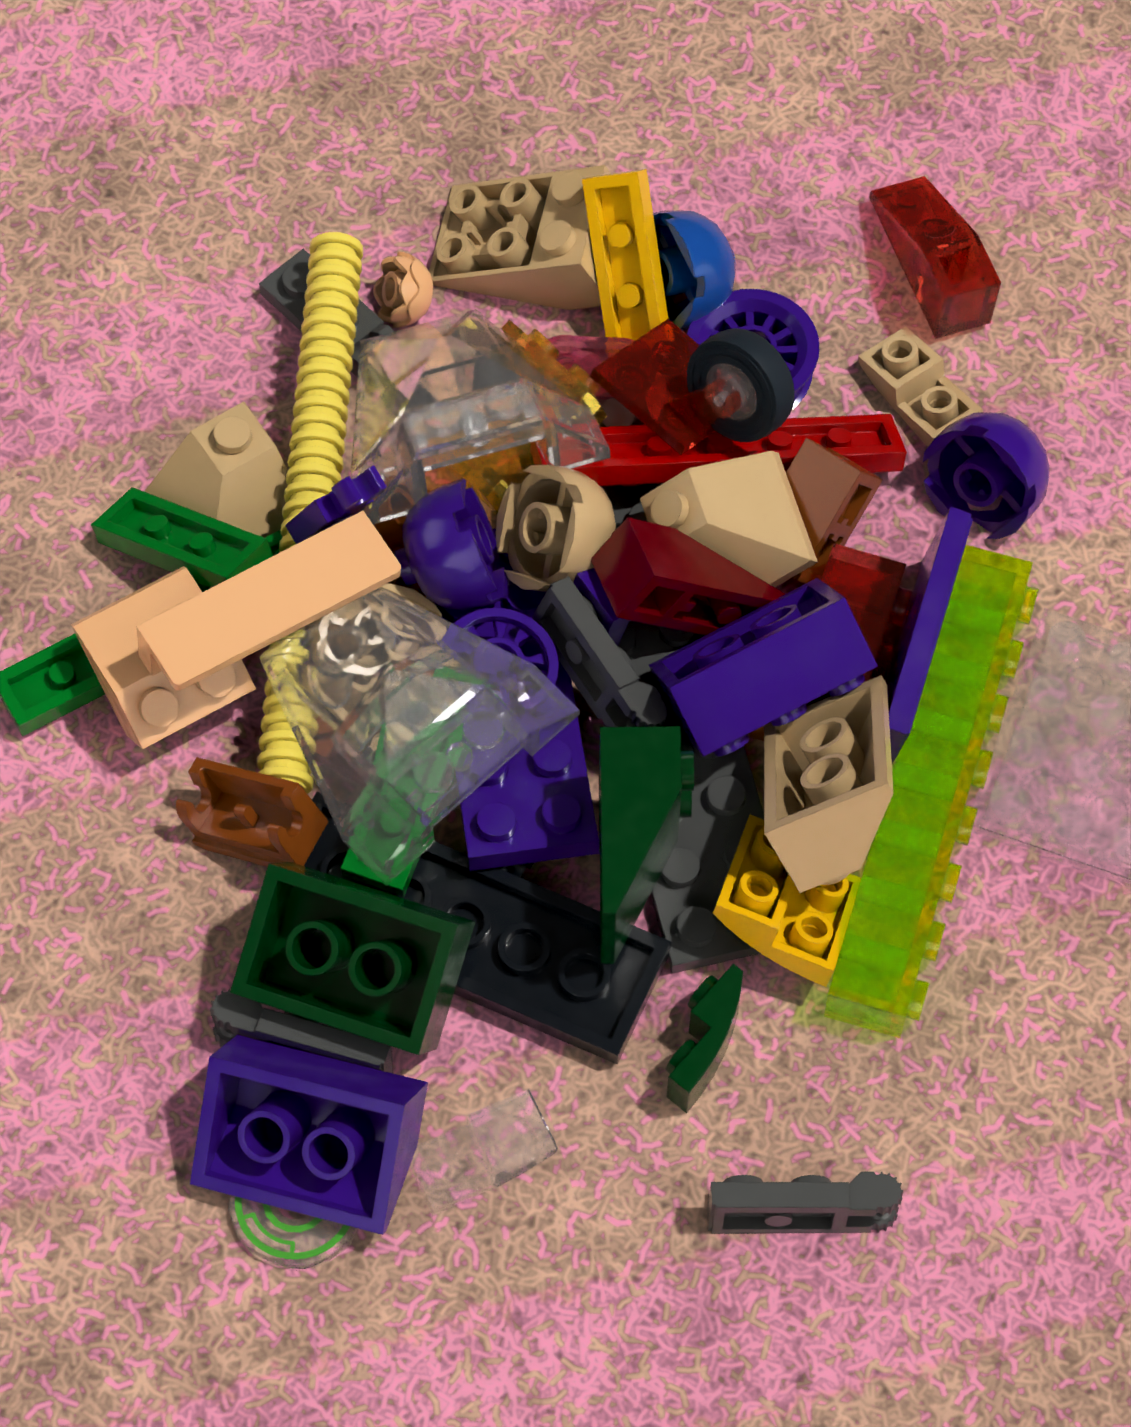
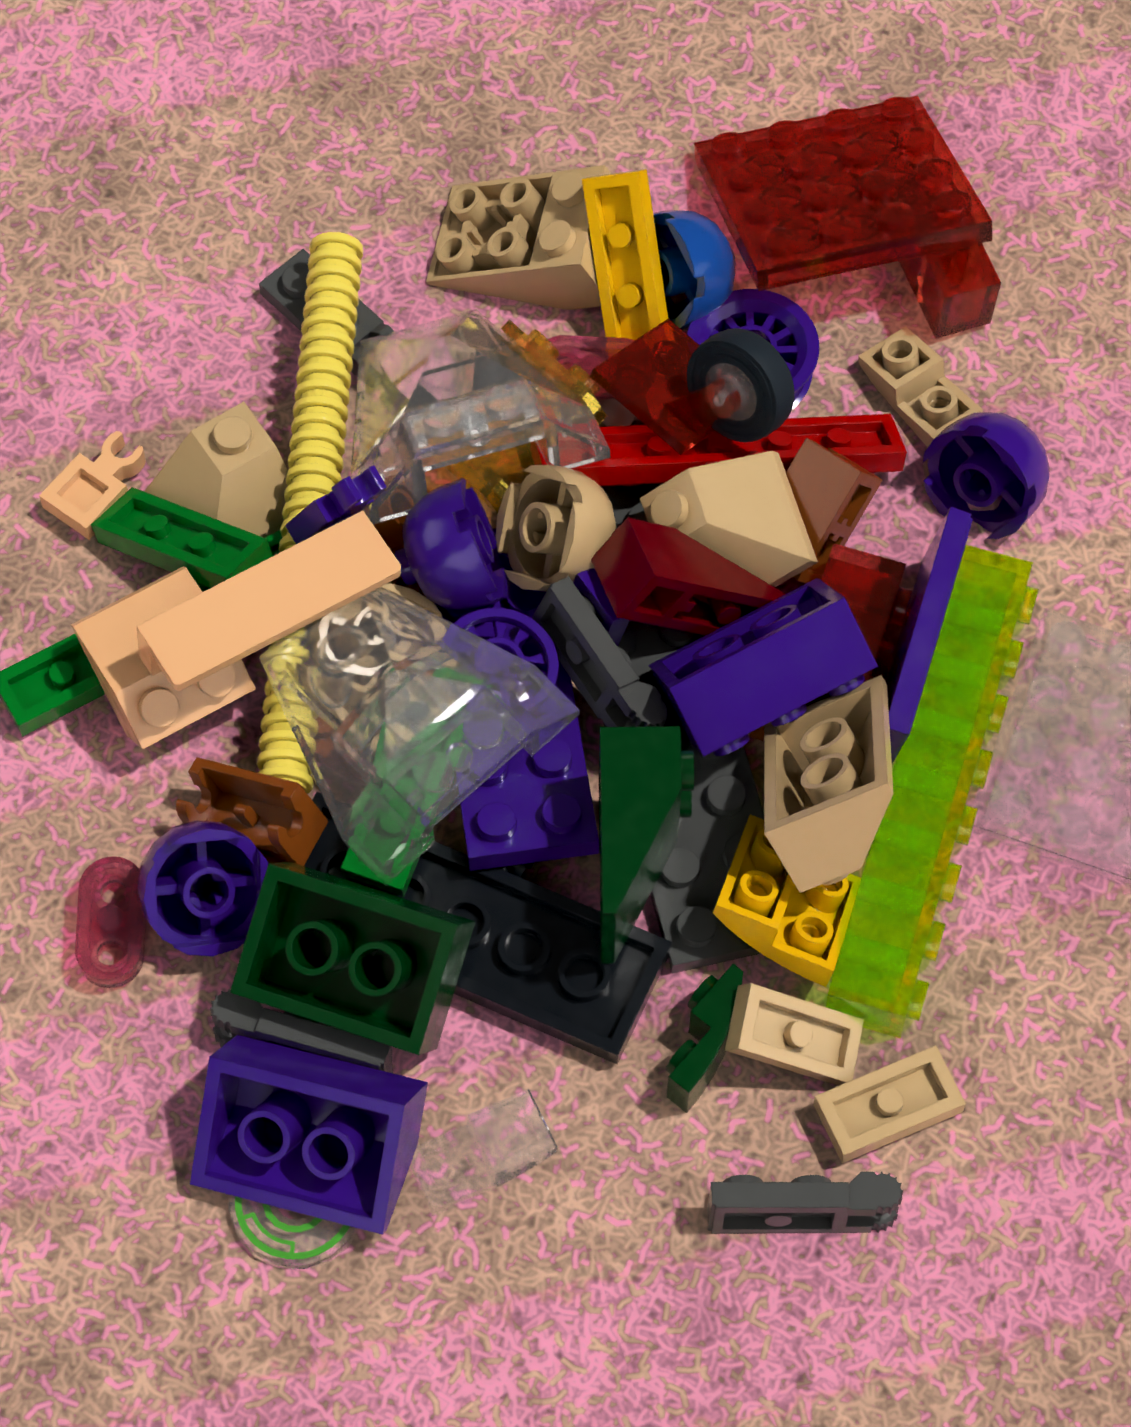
light nougat plate [373,251,433,328] -> none
none -> light nougat plate [39,431,146,540]
none -> clear pink plate [75,856,146,988]
none -> dark purple cylinder [137,820,269,957]
none -> clear red plate [694,95,992,291]
none -> tan plate [725,983,864,1085]
none -> tan plate [813,1045,966,1164]

